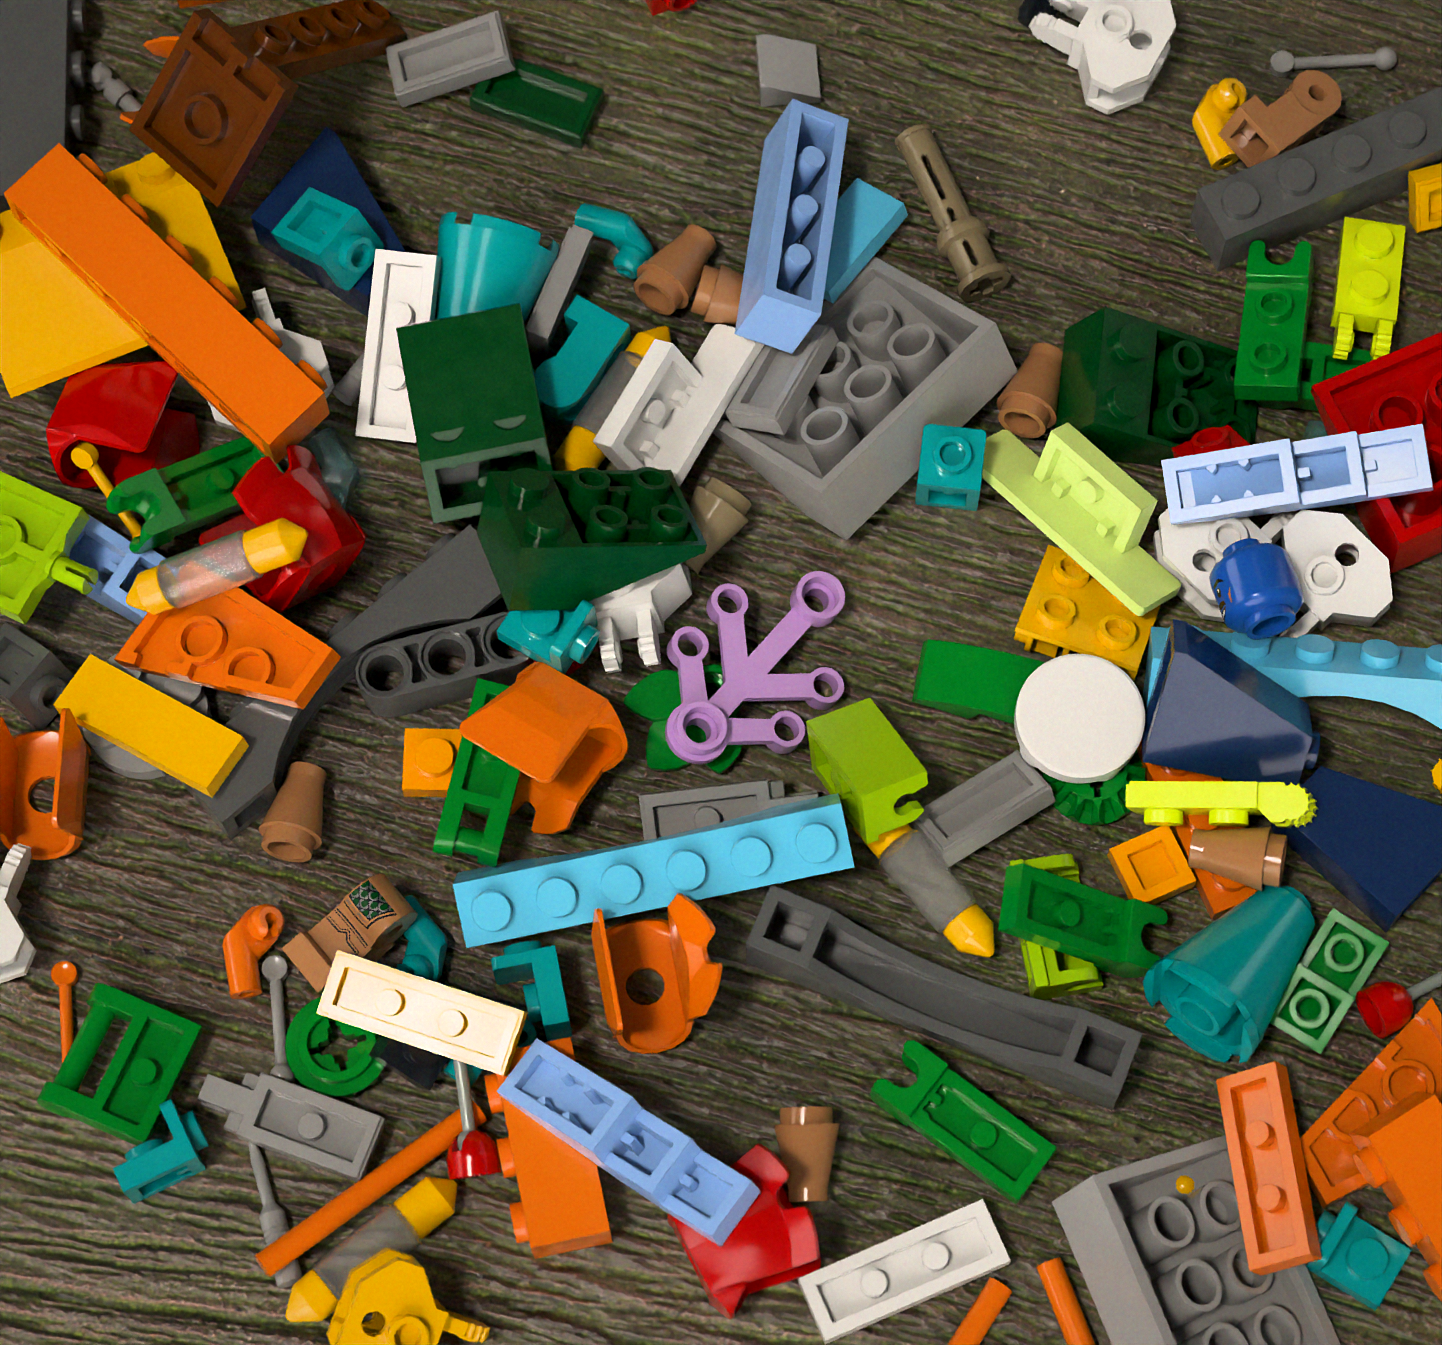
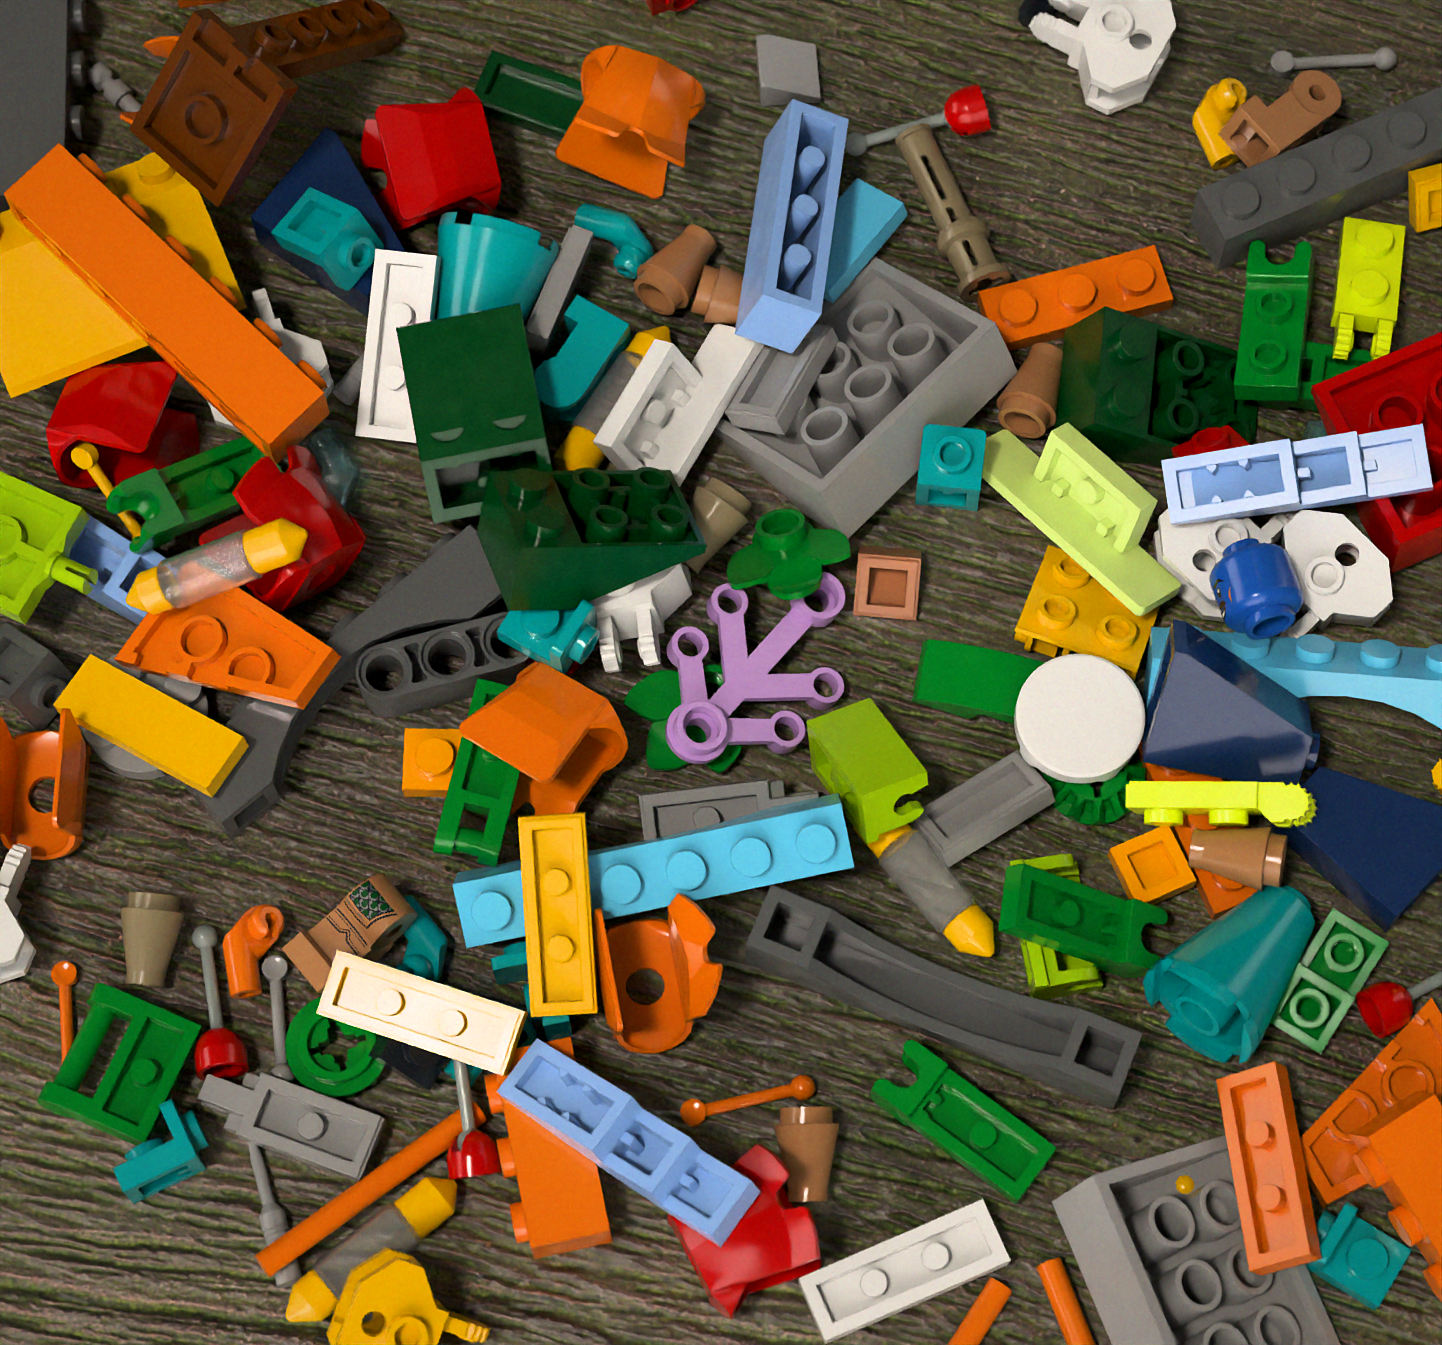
medium nougat cone [259,762,327,862] -> none
light grey tile [385,10,515,107] -> none
none -> dark tan cone [120,892,185,988]
none -> hinge [192,924,249,1080]
none -> red piece [361,86,502,233]
none -> yellow tile [518,812,598,1017]
none -> orange piece [555,45,706,200]
none -> orange hinge [680,1075,816,1127]
none -> green plate [727,508,851,600]
none -> hinge [845,83,991,156]
none -> nougat slope [853,545,922,620]
none -> orange plate [977,245,1174,352]

